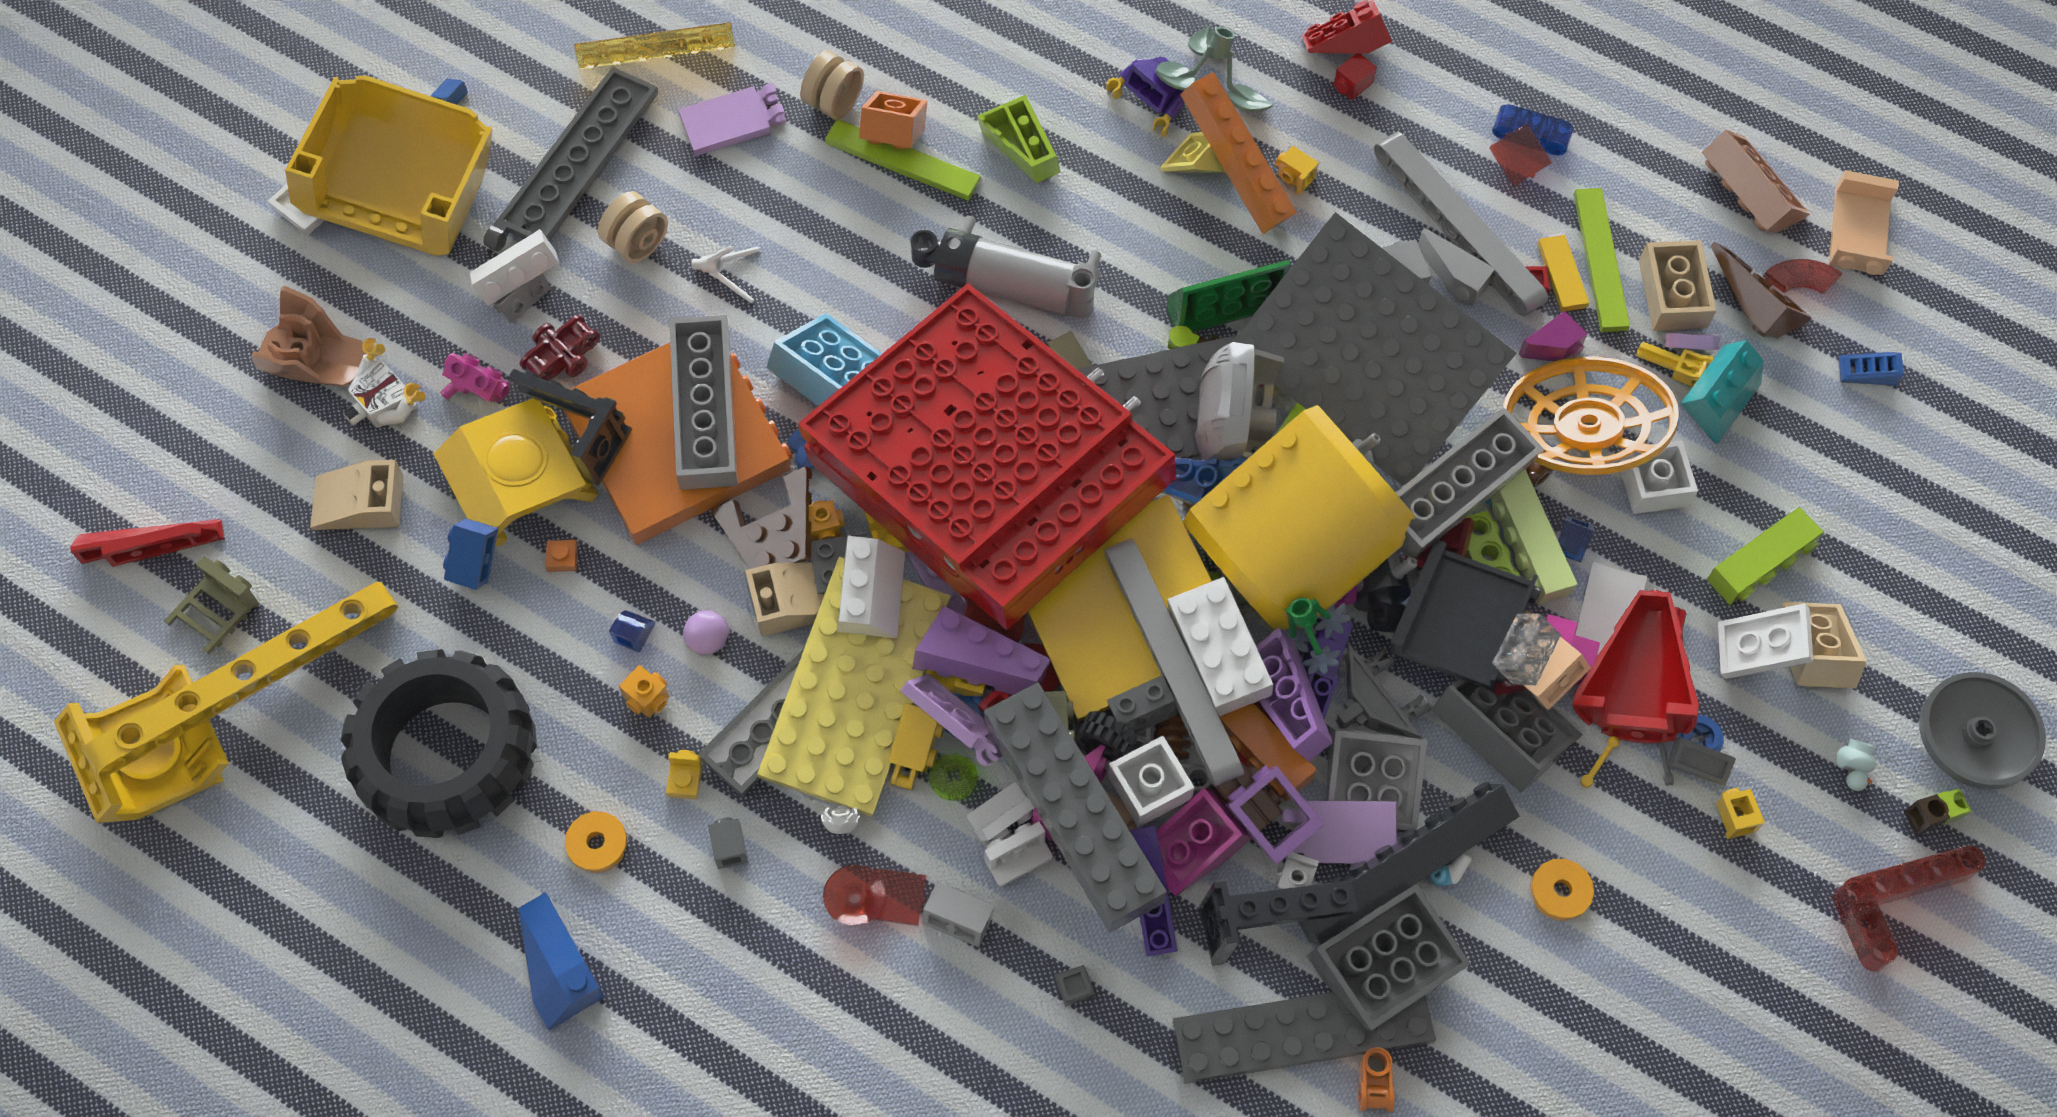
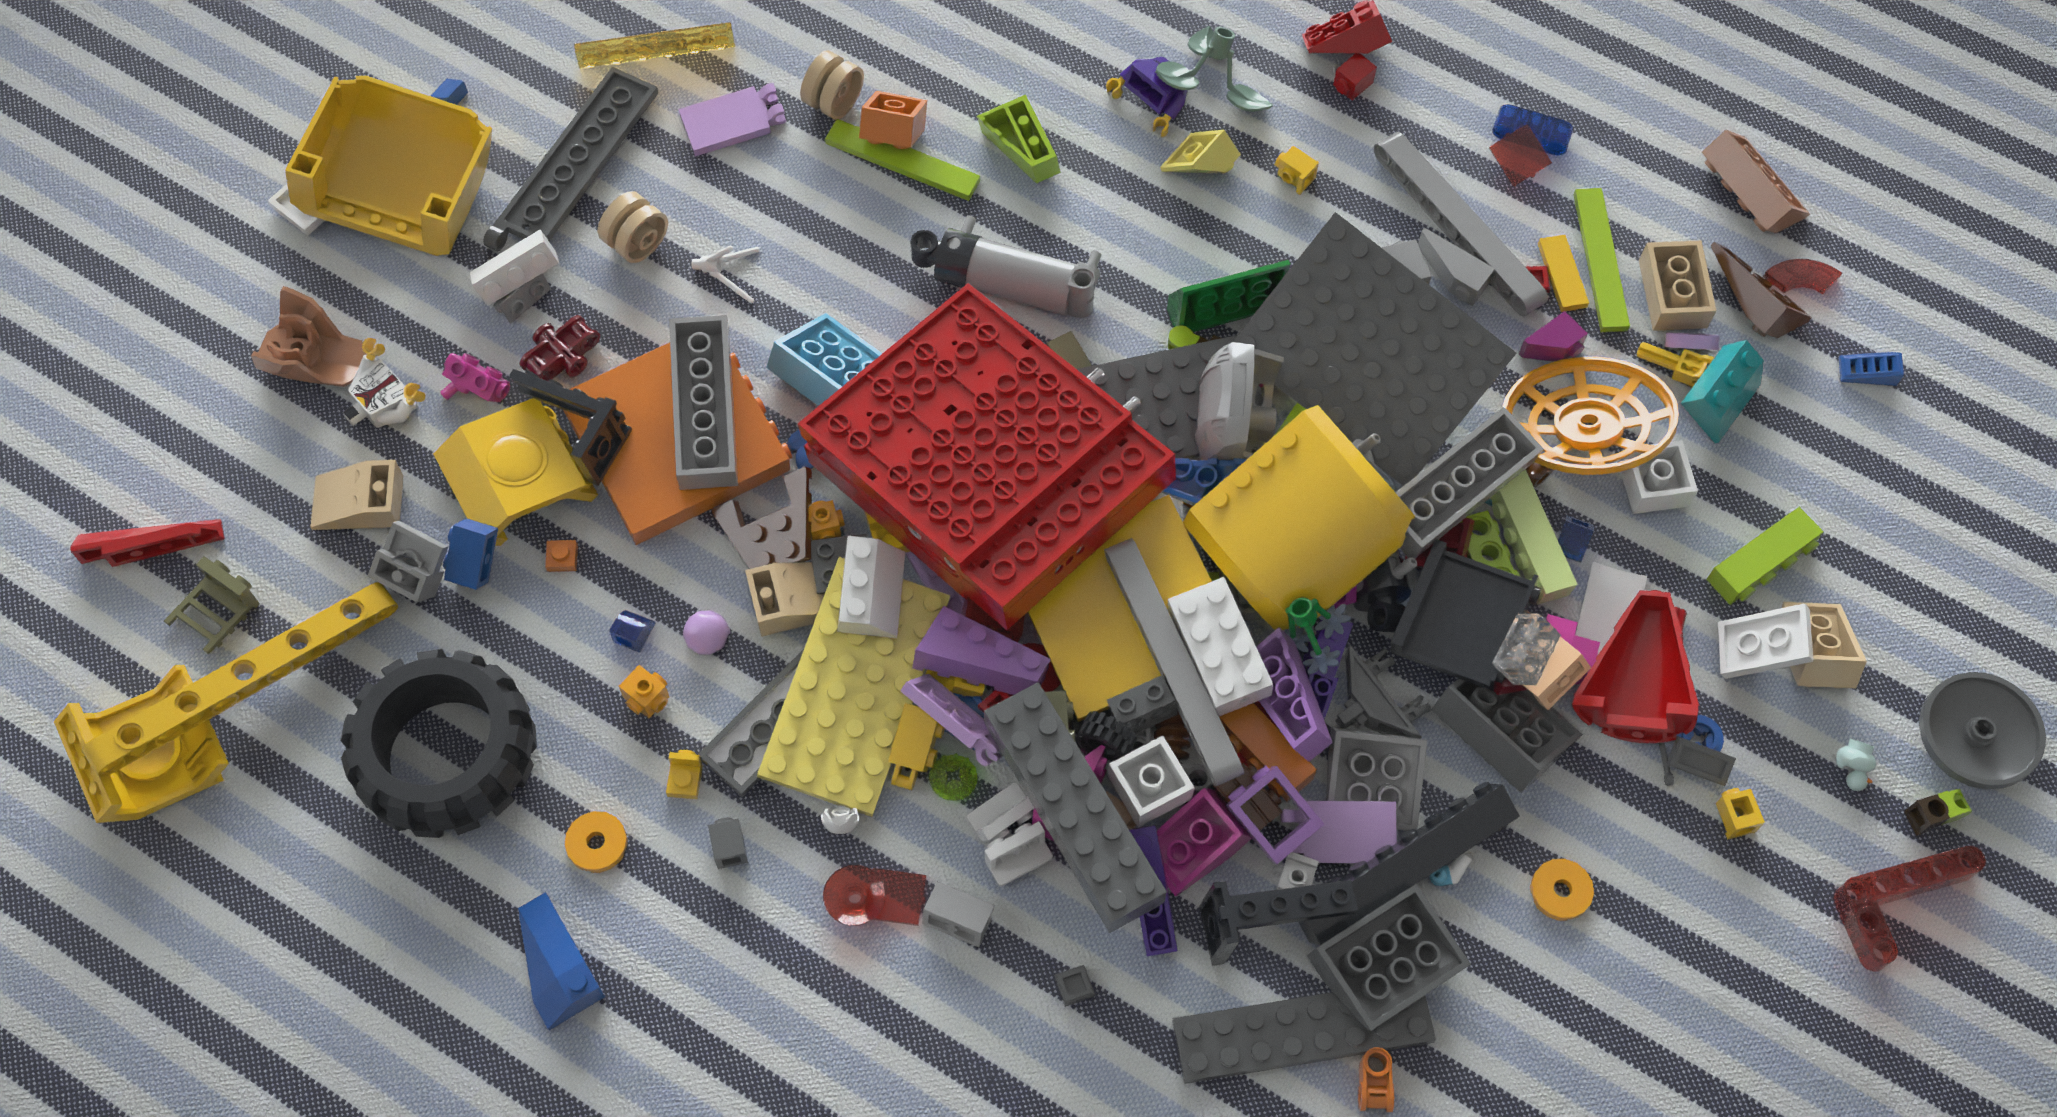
orange brick [1180,72,1297,234] -> none
yellow hinge [1580,736,1620,788] -> none
light nougat panel [1829,170,1899,275] -> none
none -> light grey brick [368,521,449,602]

